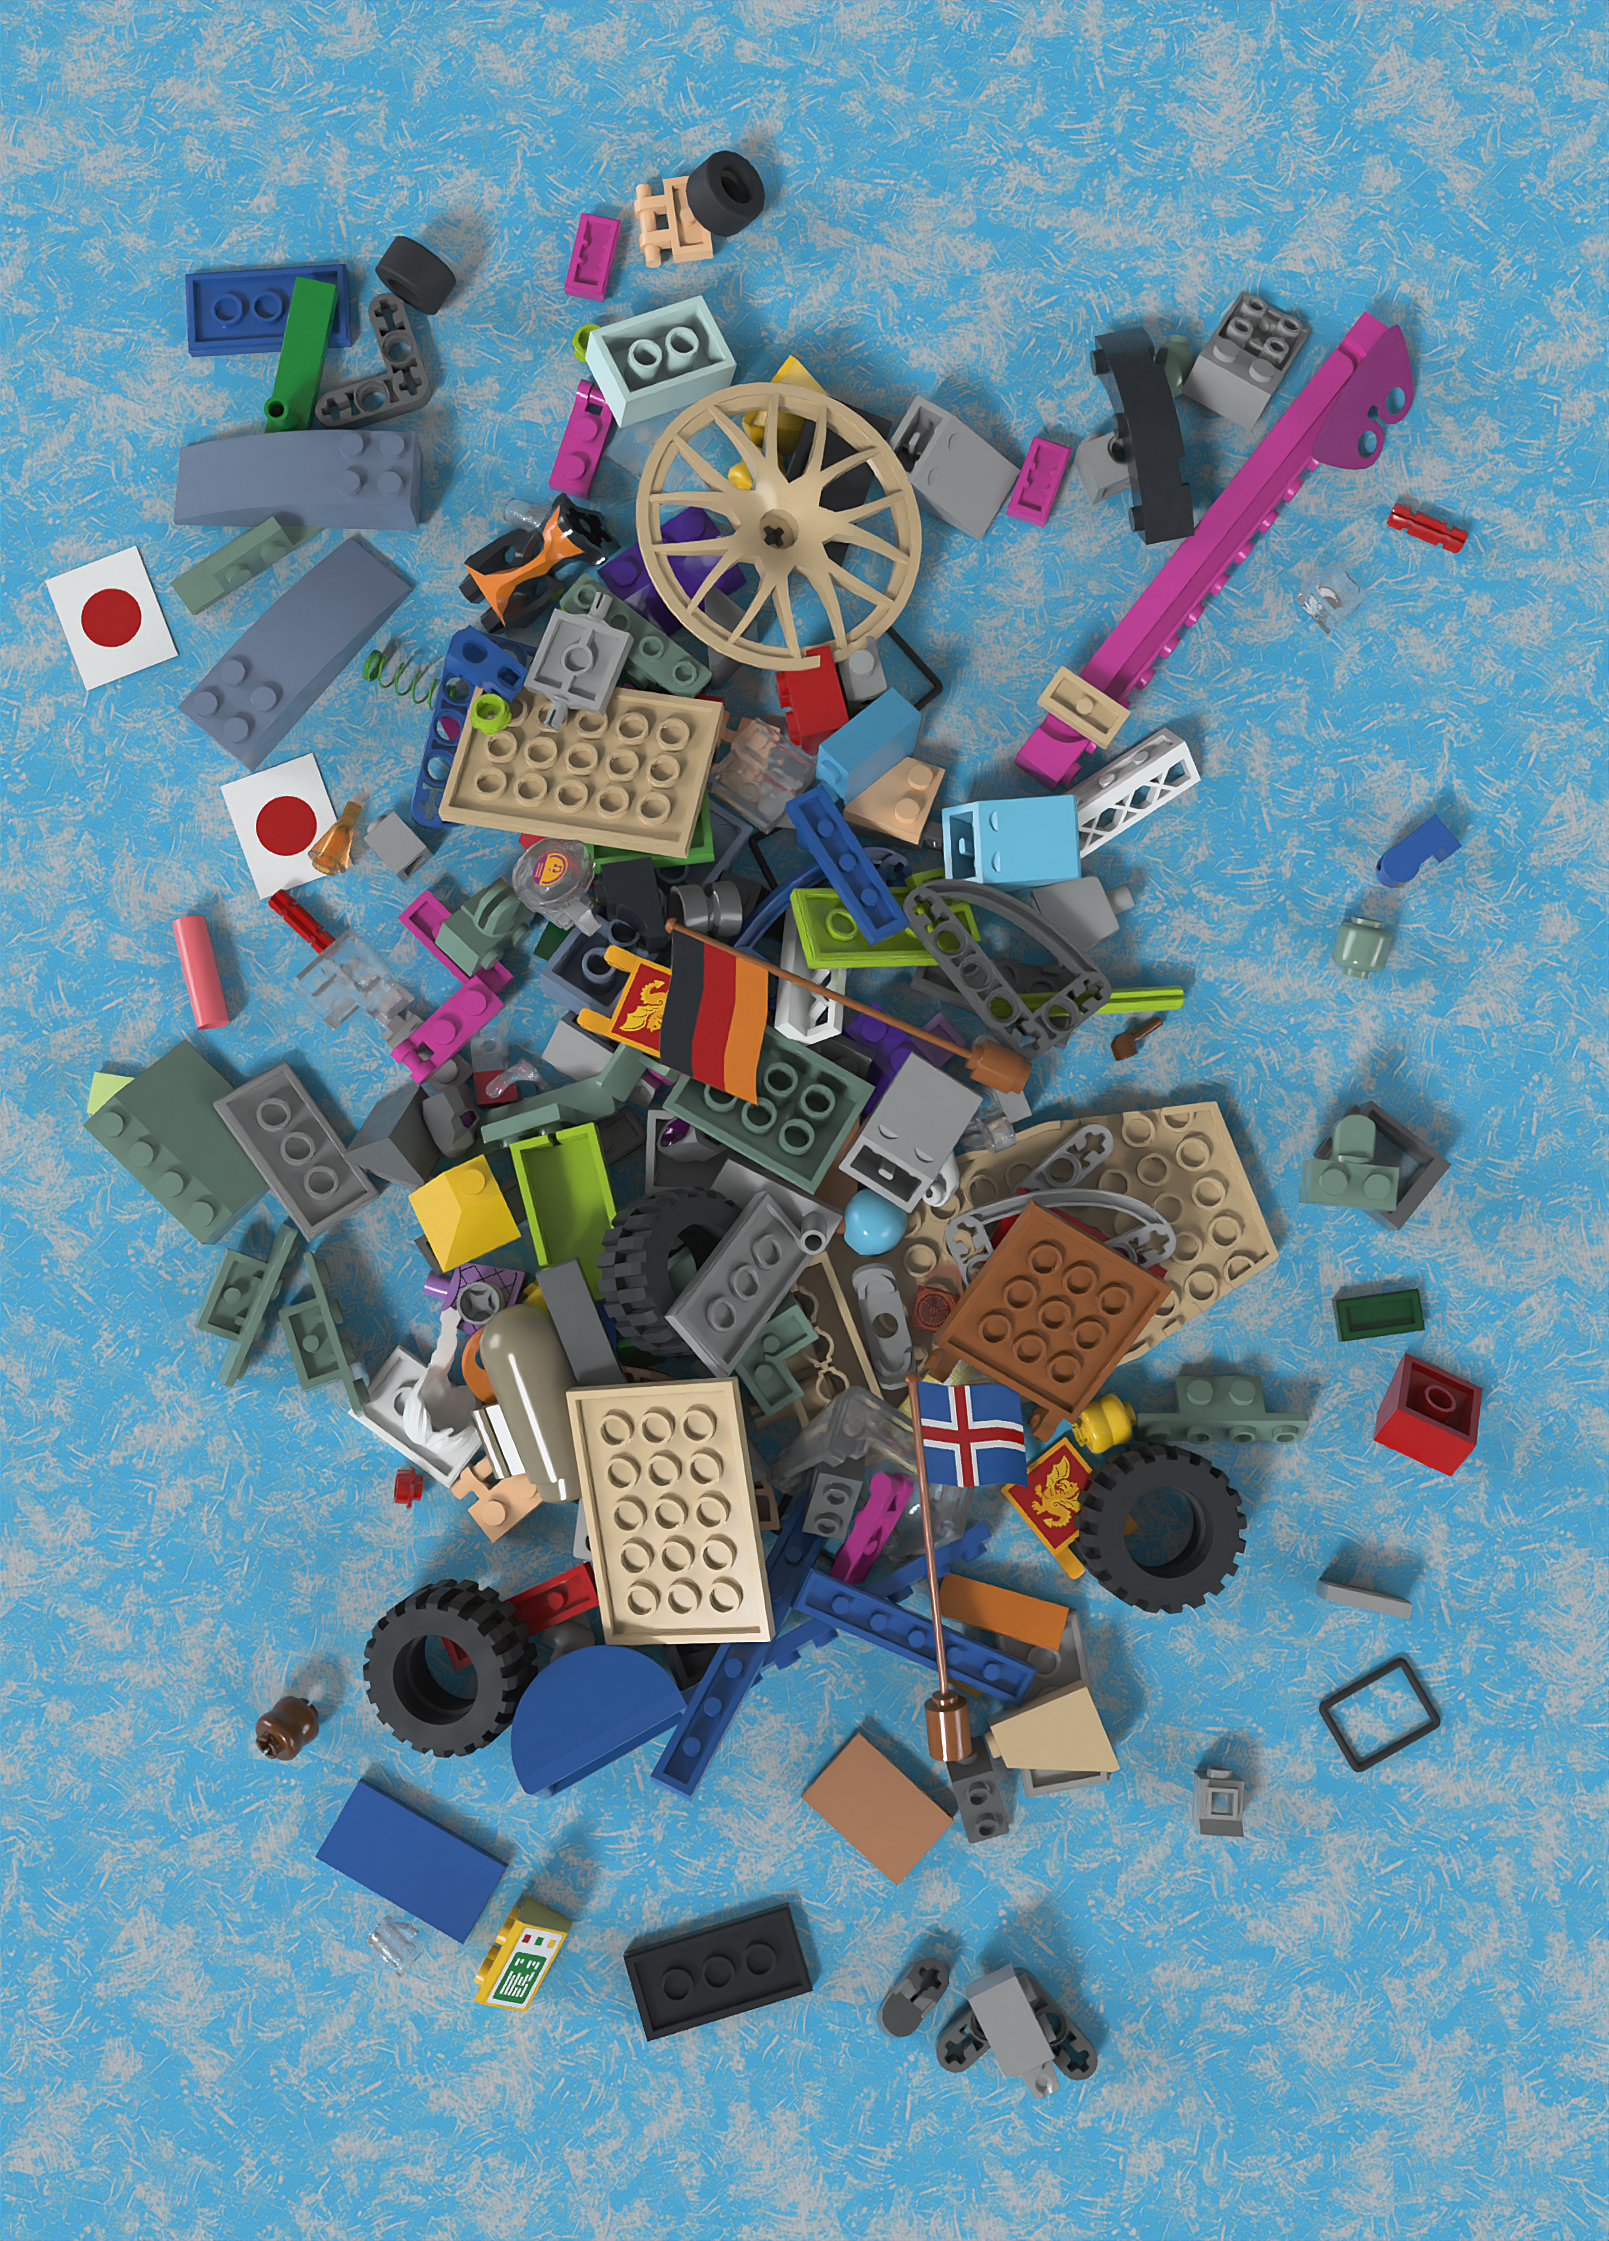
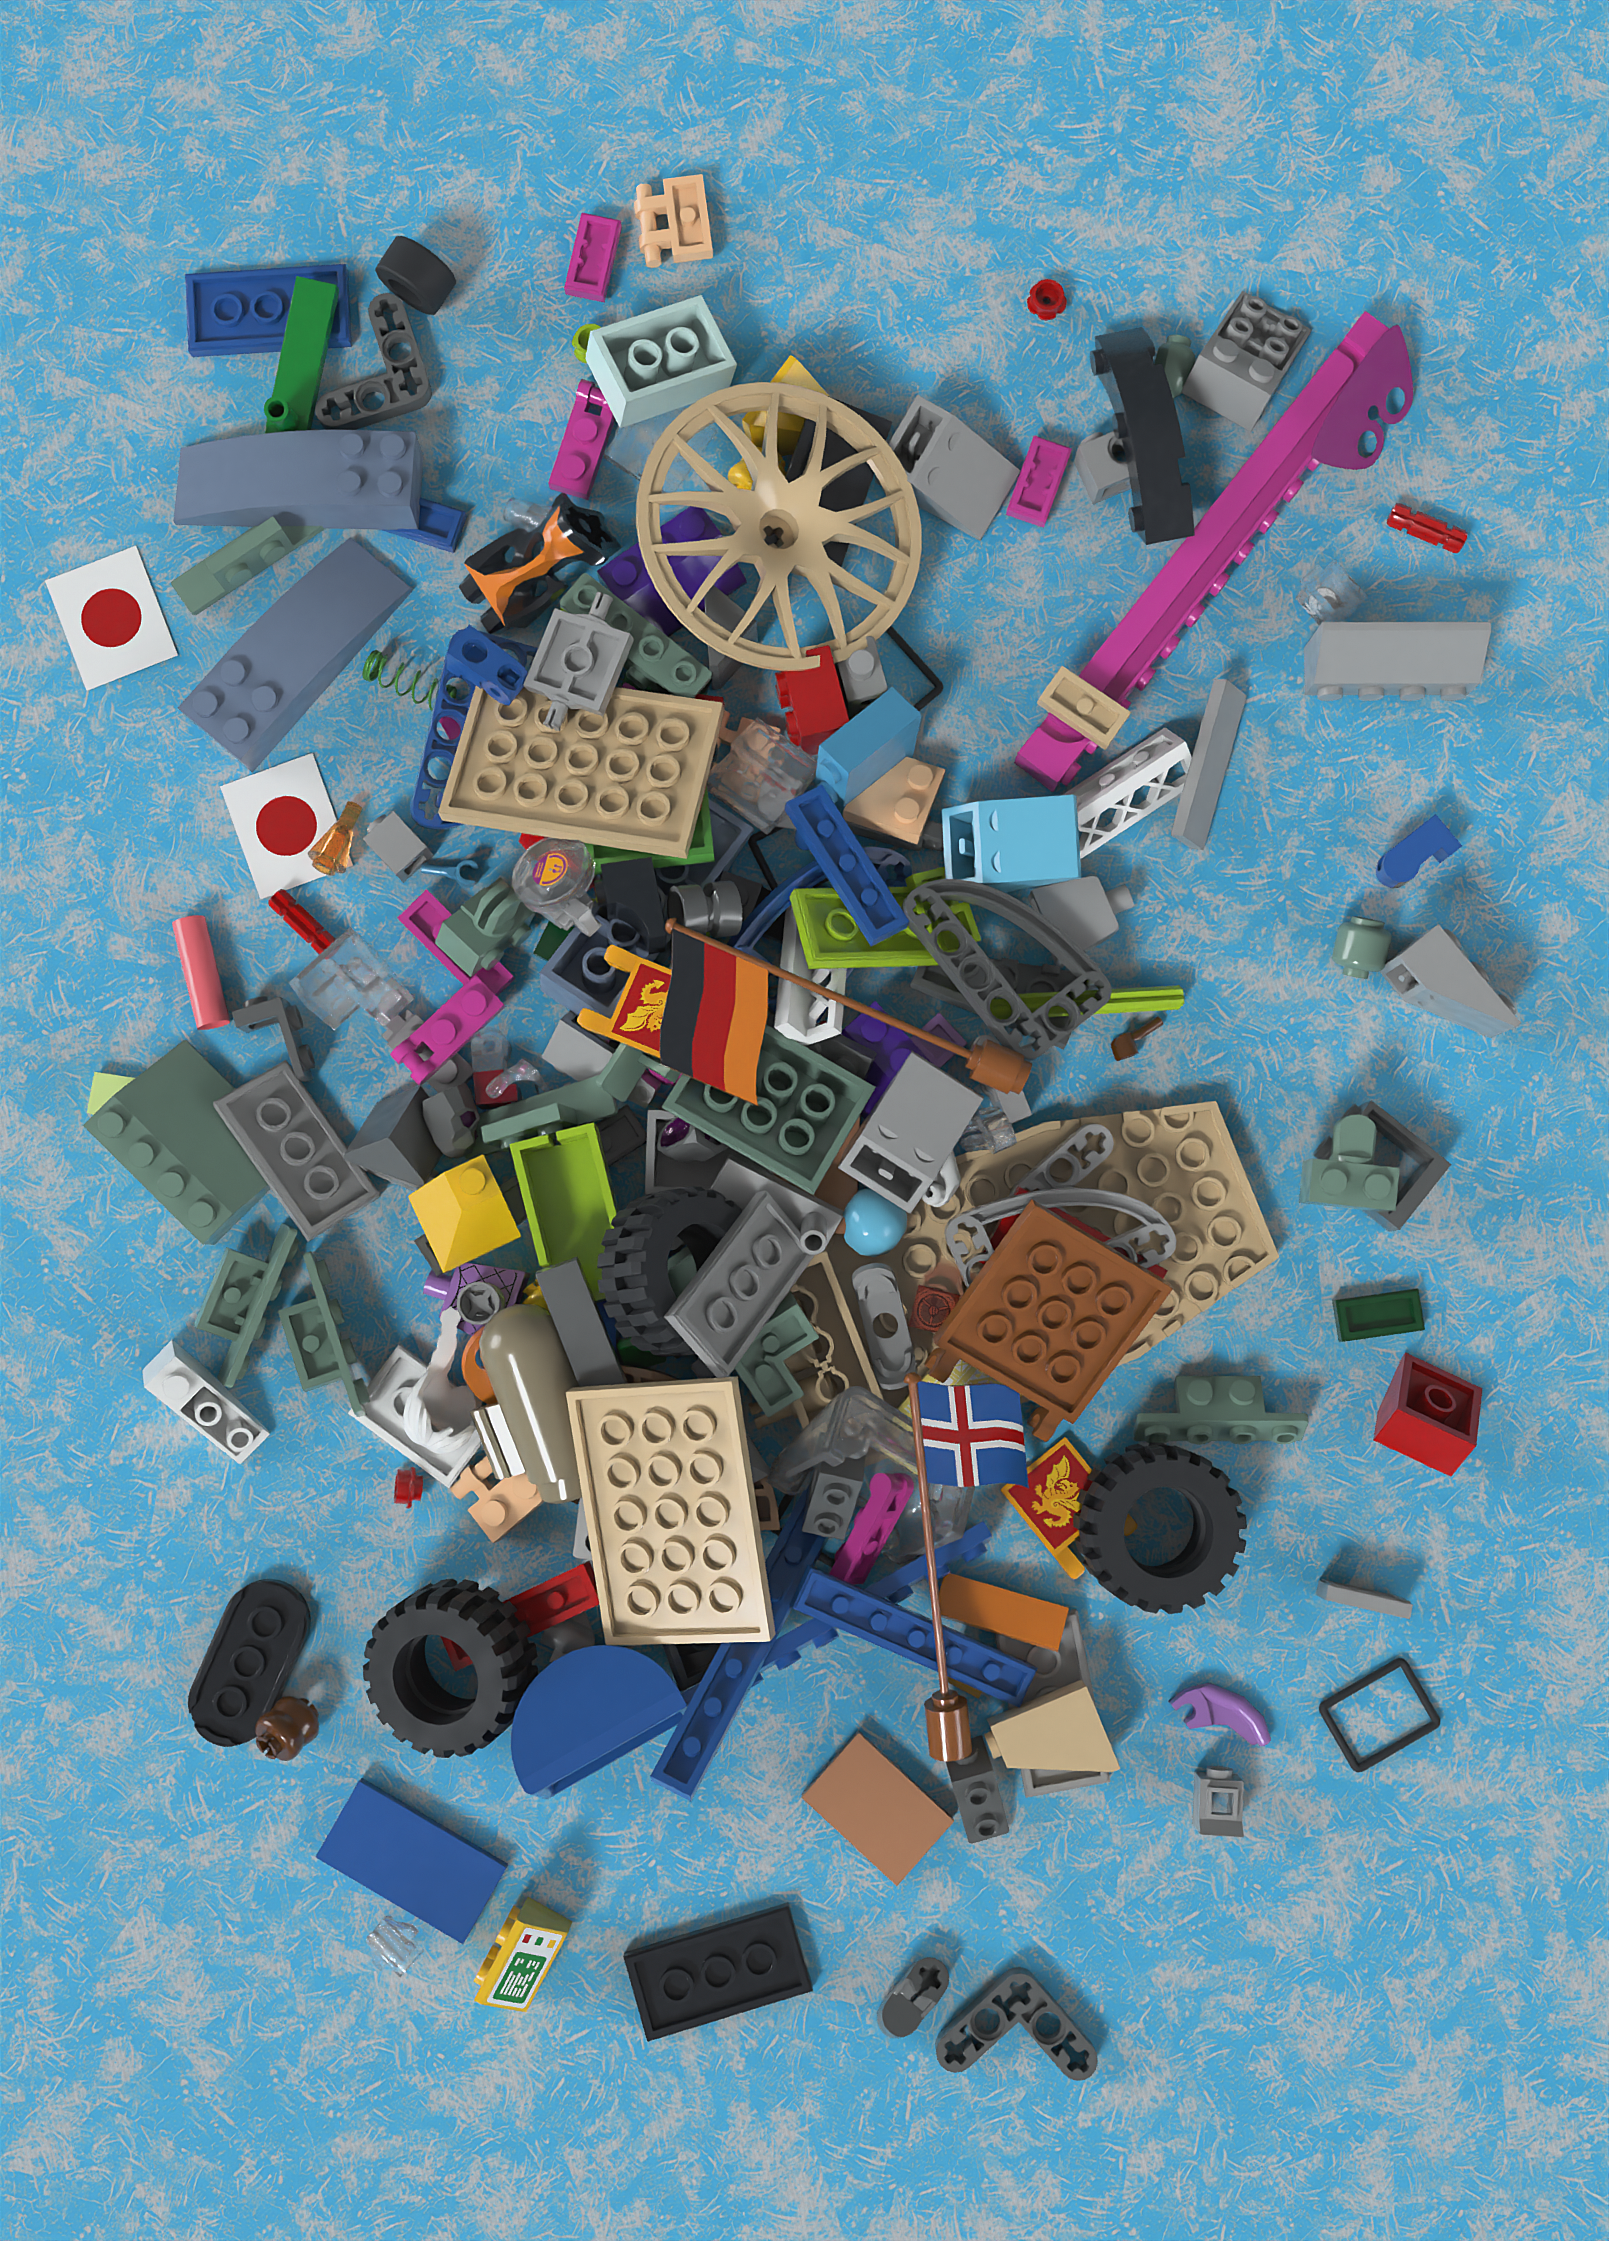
lime plate [470,694,512,735] -> none
black tyre [686,150,765,237] -> none
light grey hinge [965,1963,1060,2100] -> none
yellow piece [1071,1393,1137,1454] -> none
none -> white slope [142,1340,270,1464]
none -> black tile [188,1579,311,1747]
none -> dark grey bracket [232,996,315,1082]
none -> blue tile [382,497,467,553]
none -> dark azure hand [421,860,479,888]
none -> red plate [1027,279,1067,321]
none -> medium lavender piece [1168,1683,1271,1746]
none -> light grey tile [1171,679,1247,850]
none -> light grey slope [1304,622,1491,701]
none -> light grey slope [1379,924,1521,1038]

